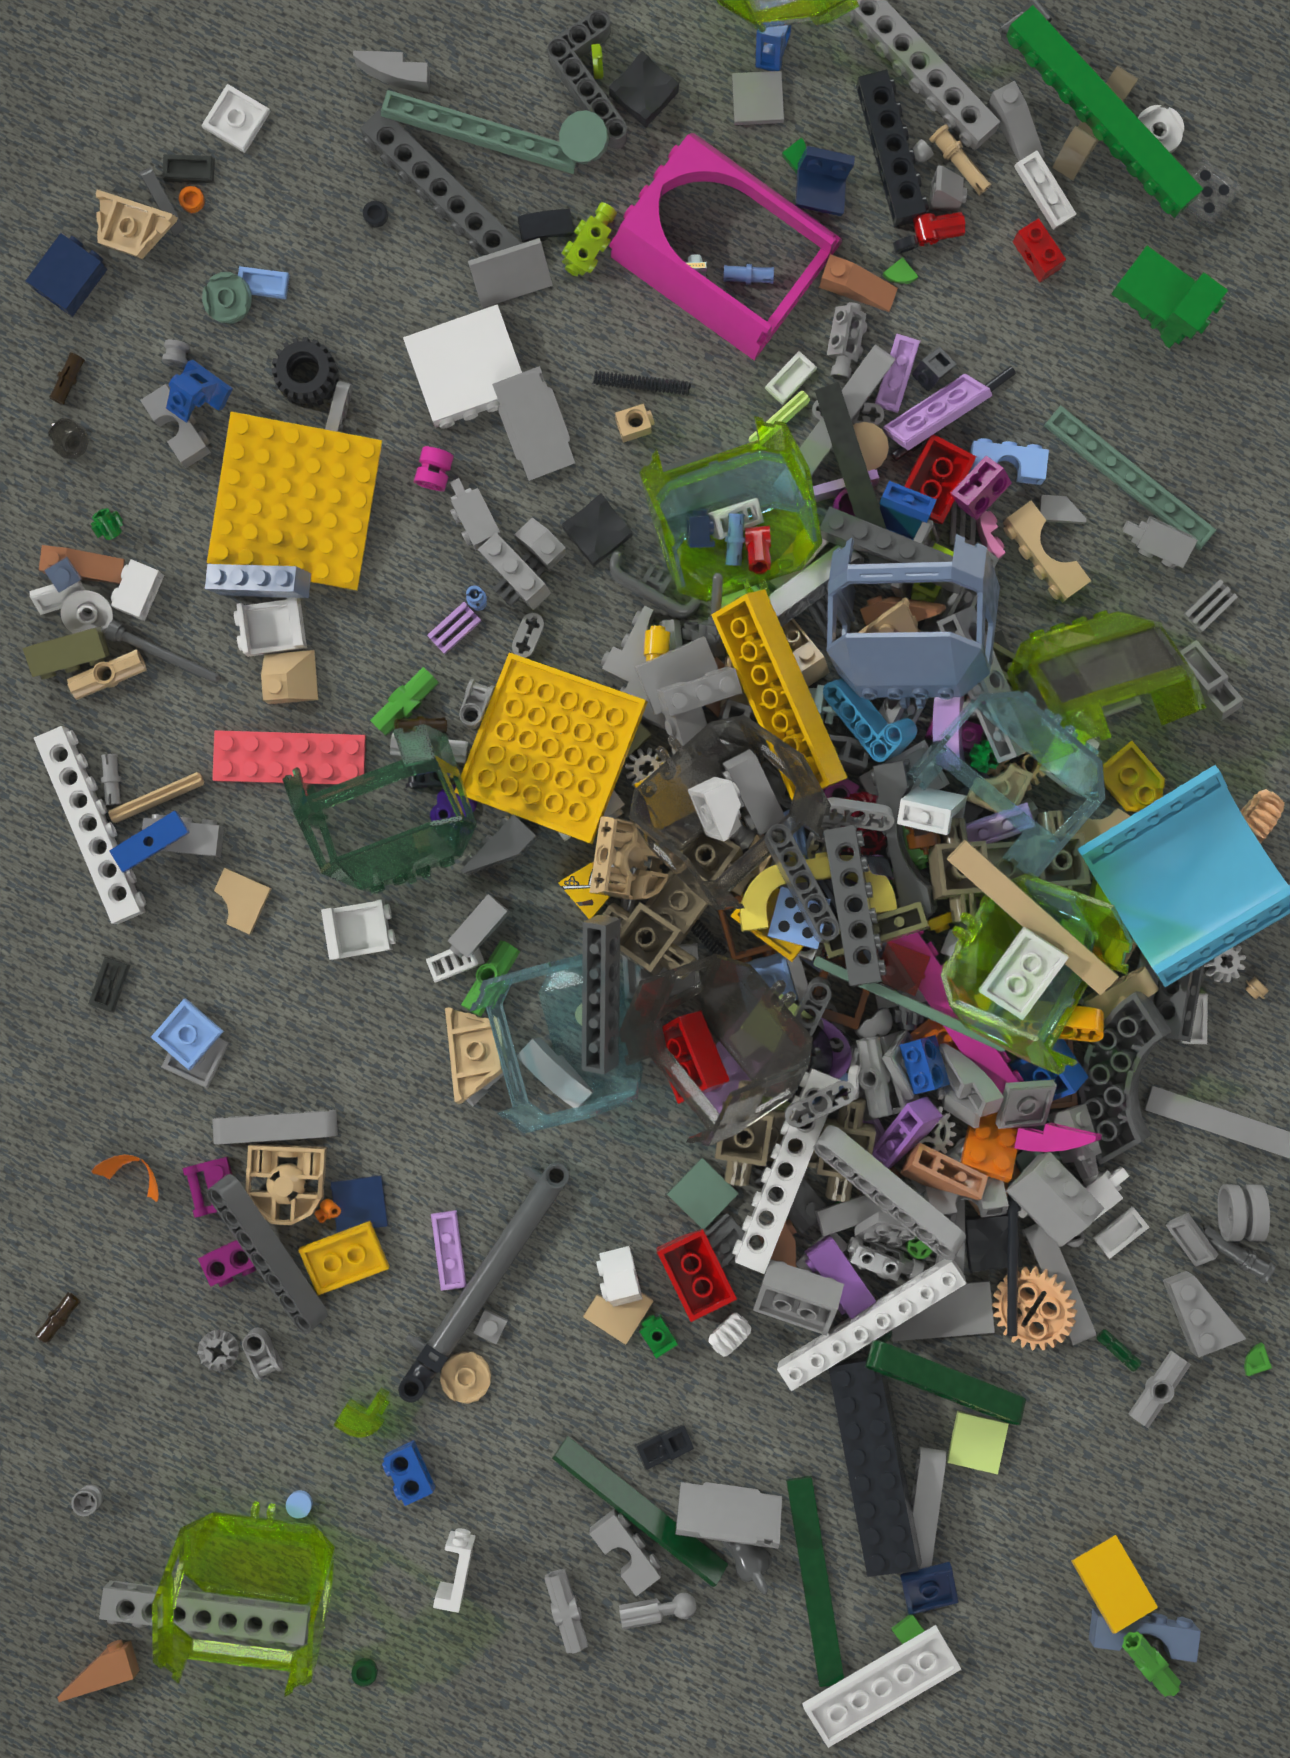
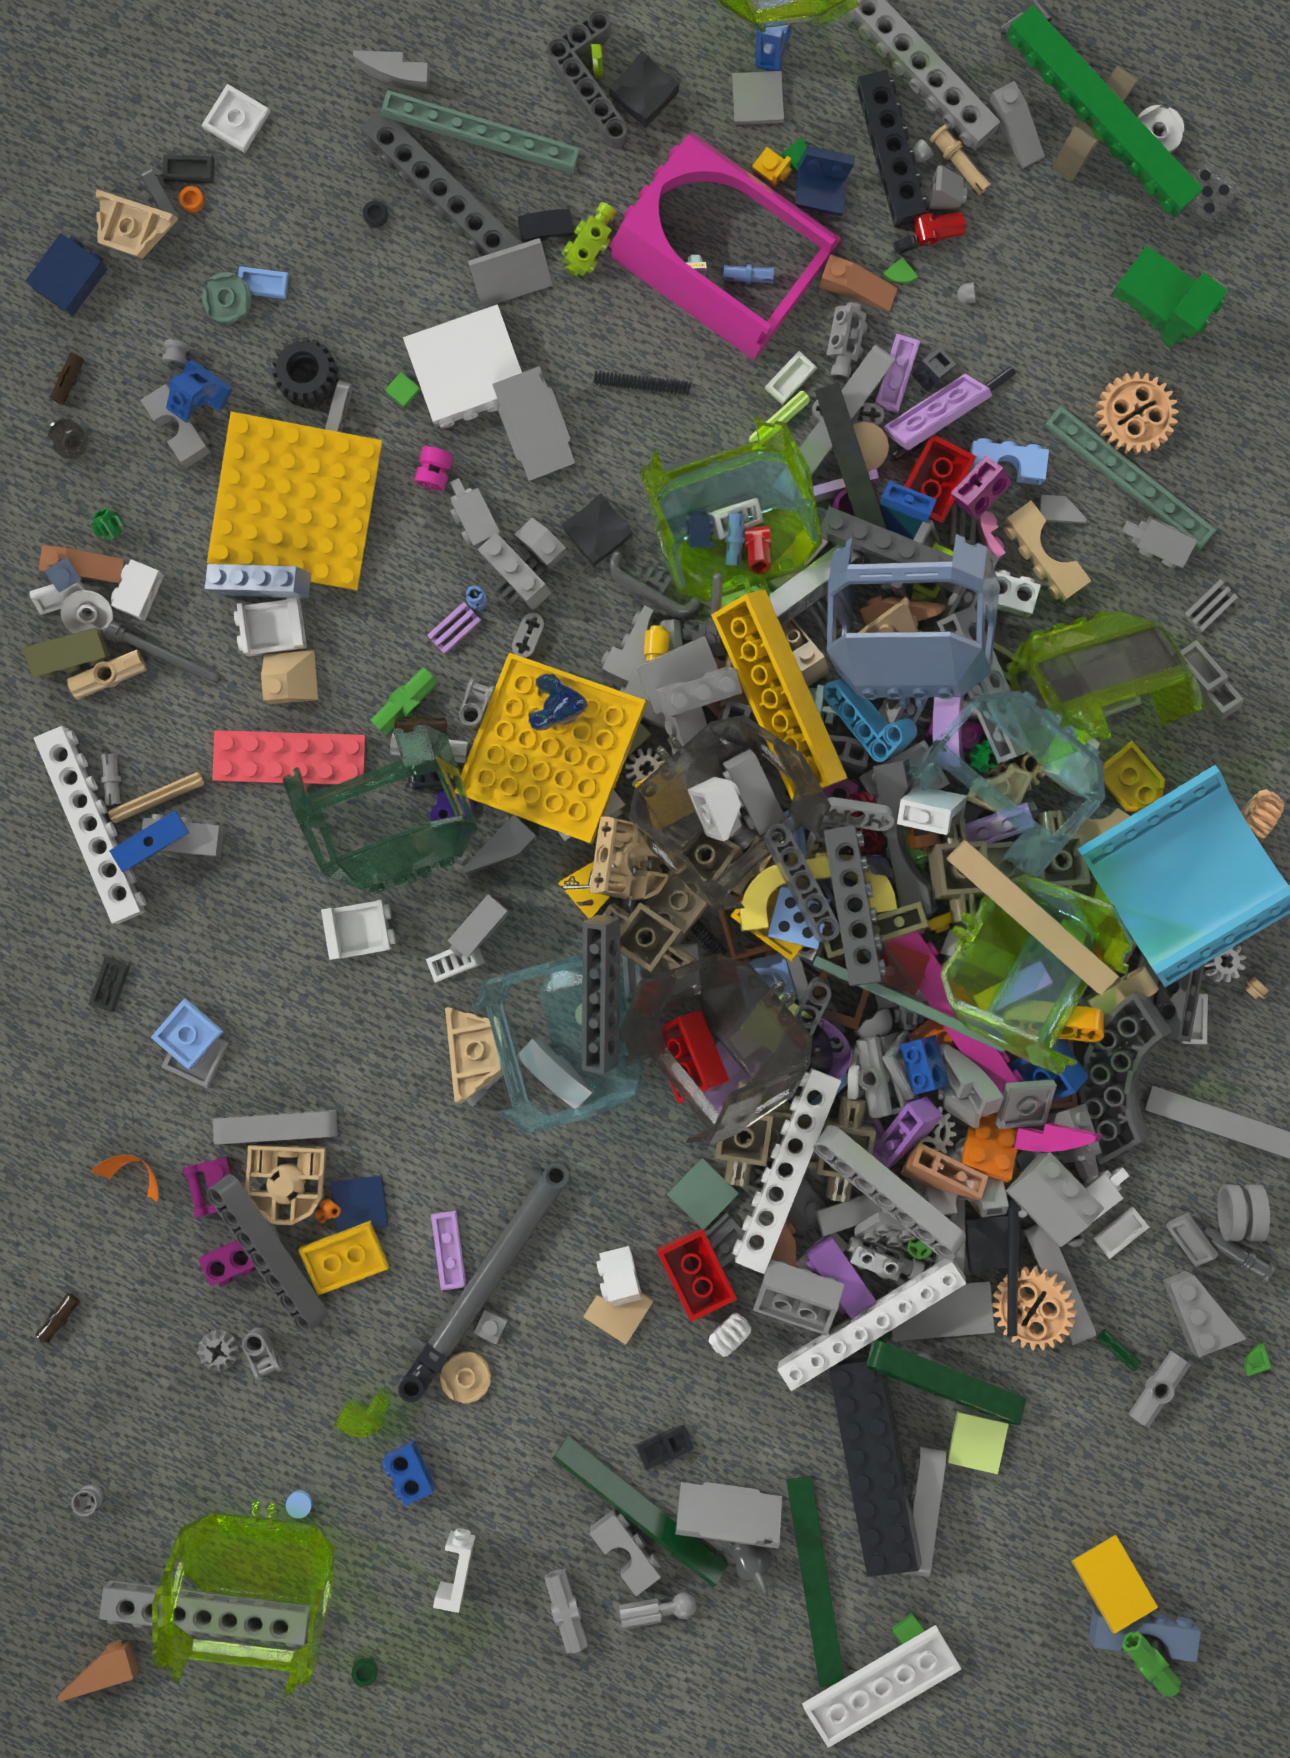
tan tile [214,868,272,934] -> none
bright green piece [461,940,520,1017] -> none
sand green tile [559,110,609,164] -> none
tan brick [615,404,655,443] -> none
green brick [639,1314,678,1359] -> none
light grey beam [784,1080,856,1128] -> none
dark blue tile [900,1561,958,1615] -> none
white plate [979,927,1069,1020] -> none
red brick [1013,218,1066,283] -> none
white plate [1014,151,1076,230] -> none
none -> bright green tile [385,372,420,409]
none -> head [528,673,589,731]
none -> yellow bracket [752,147,792,187]
none -> light grey hinge [957,282,976,304]
none -> white brick [995,570,1040,618]
none -> light nougat gear [1095,372,1179,455]

